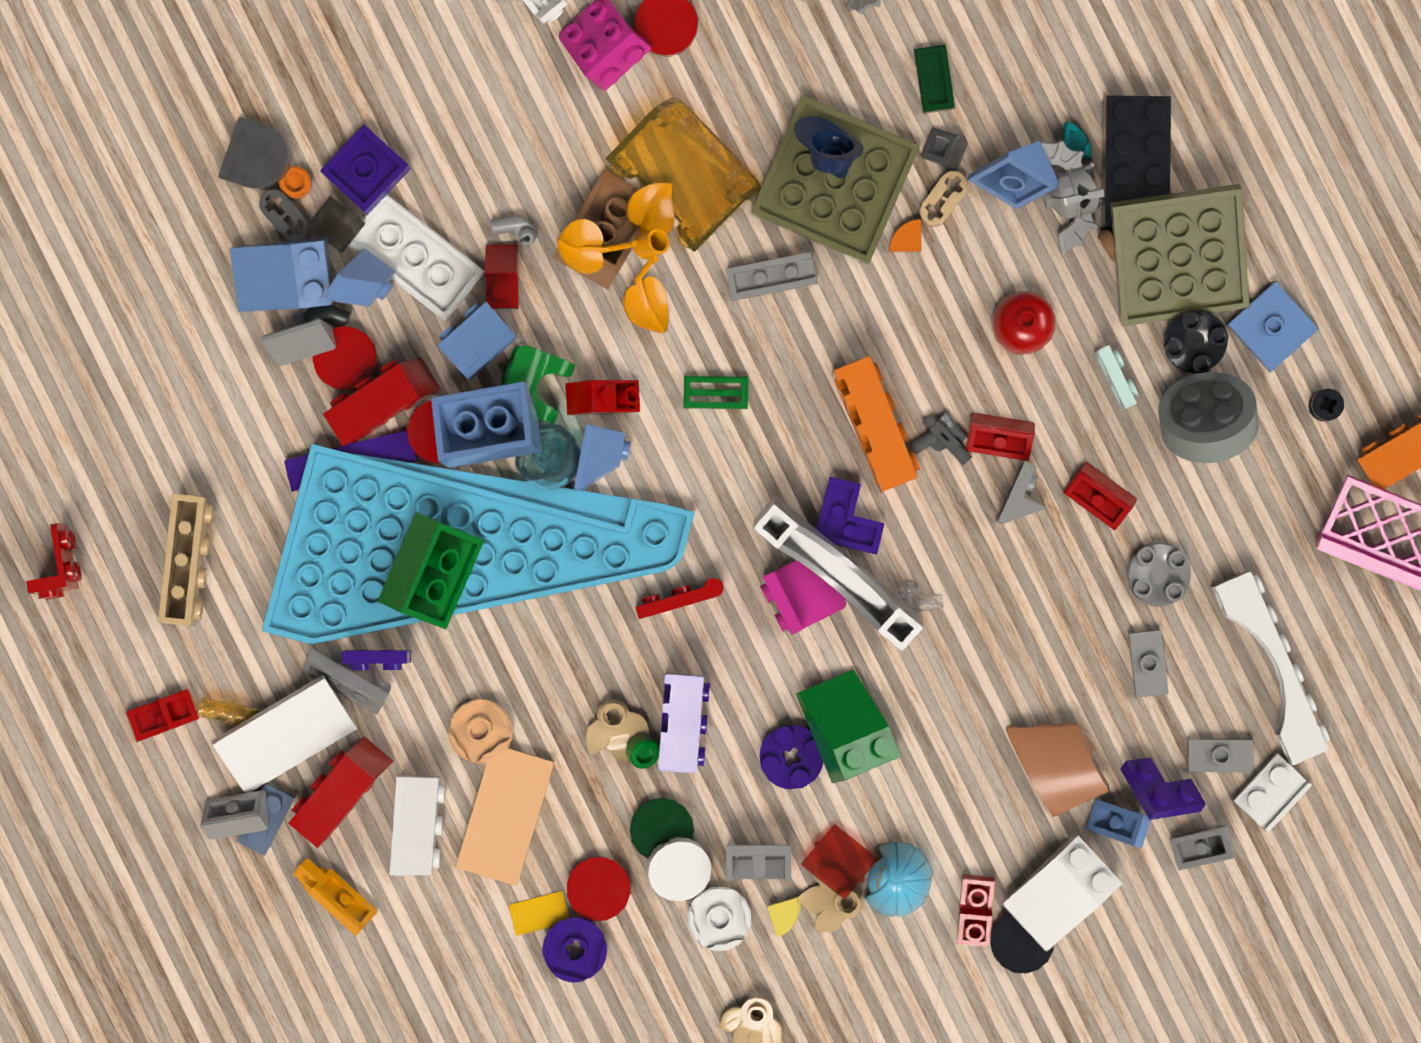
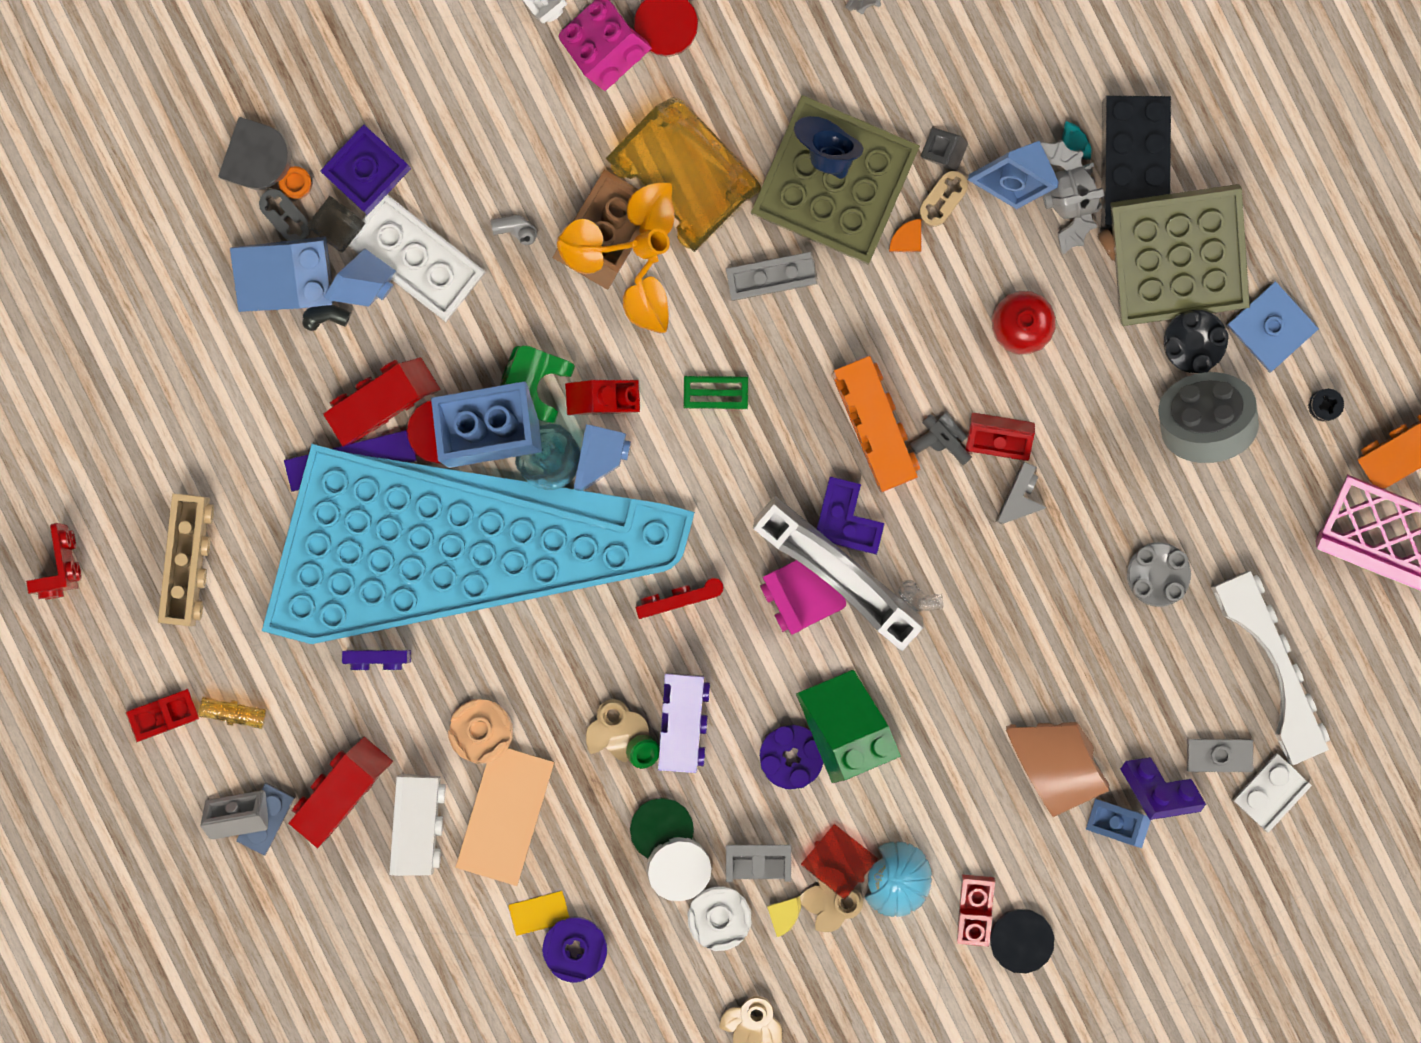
white tile [212,675,357,793] -> none
light grey slope [261,318,336,366] -> none
light orange hinge [293,857,377,936] -> none
light grey hinge [302,649,391,715] -> none
red tile [312,326,377,391] -> none
green slope [378,512,484,630] -> none
medium blue slope [437,302,517,381] -> none
red slope [484,244,519,309] -> none
red tile [567,856,631,921] -> none
dark green tile [913,44,955,114] -> none
white slope [1002,836,1123,951] -> none
red slope [1063,462,1137,530] -> none
light aqua plate [1094,345,1138,411] -> none
light grey plate [1128,630,1169,698] -> none
light grey slope [1169,825,1236,870] -> none

